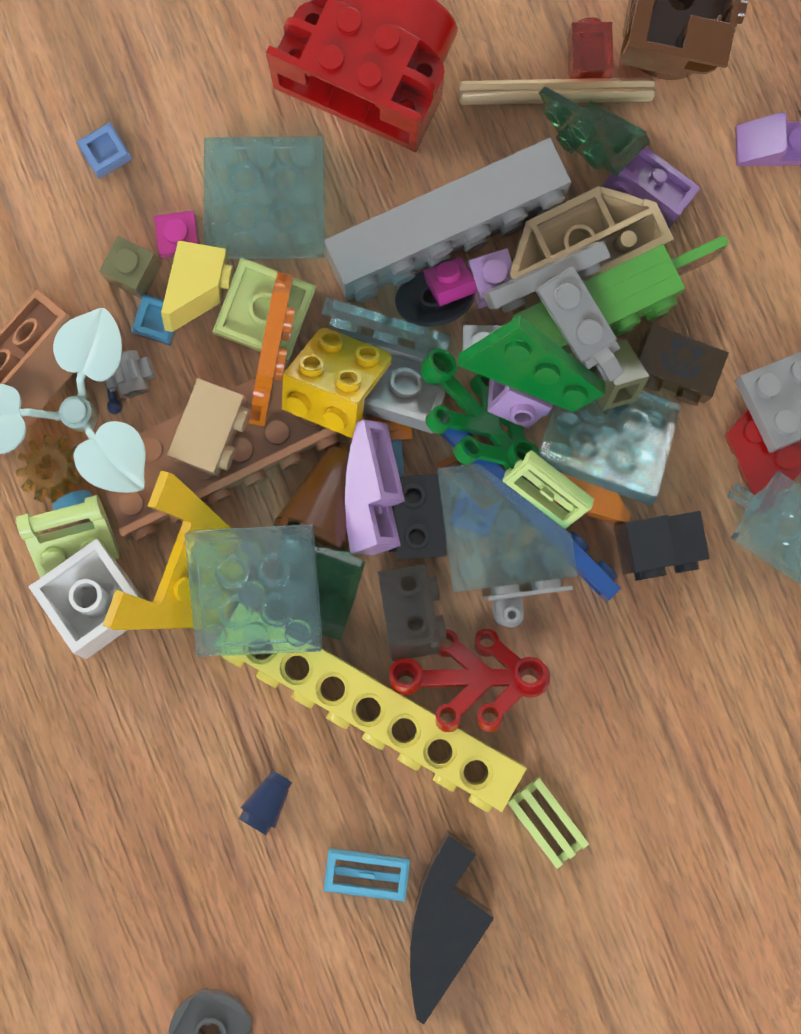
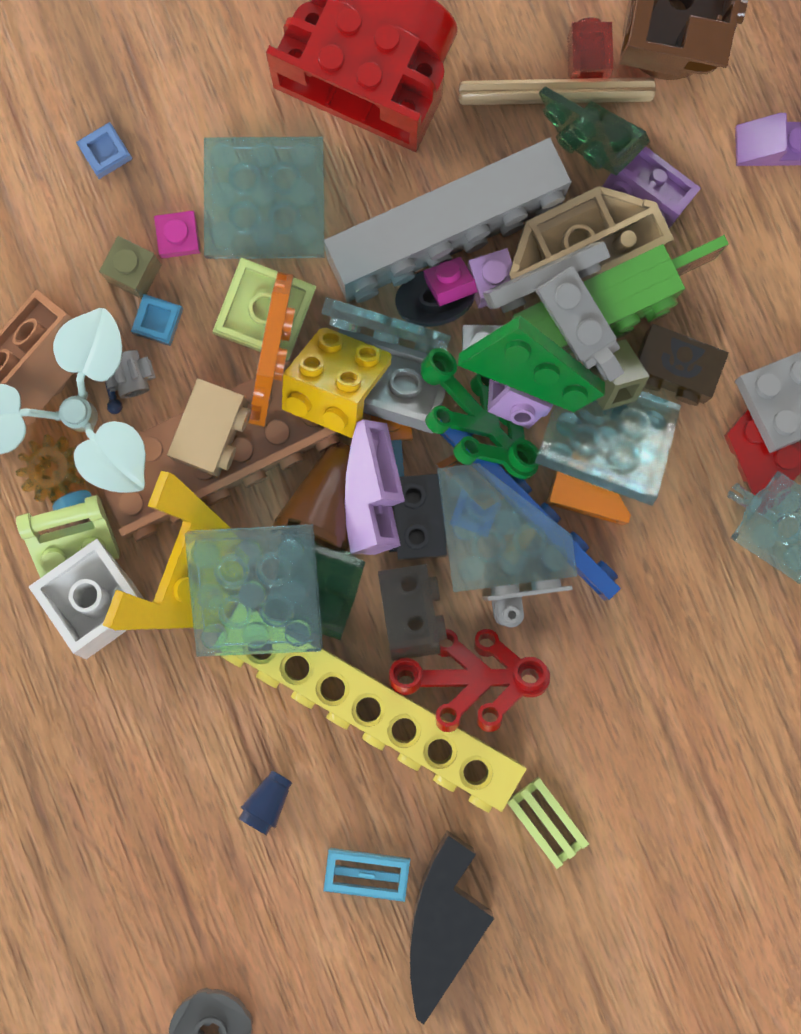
light yellow slope [161,241,234,332] -> none
yellowish green tile [502,450,594,529] -> none
black brick [614,511,710,581] -> none

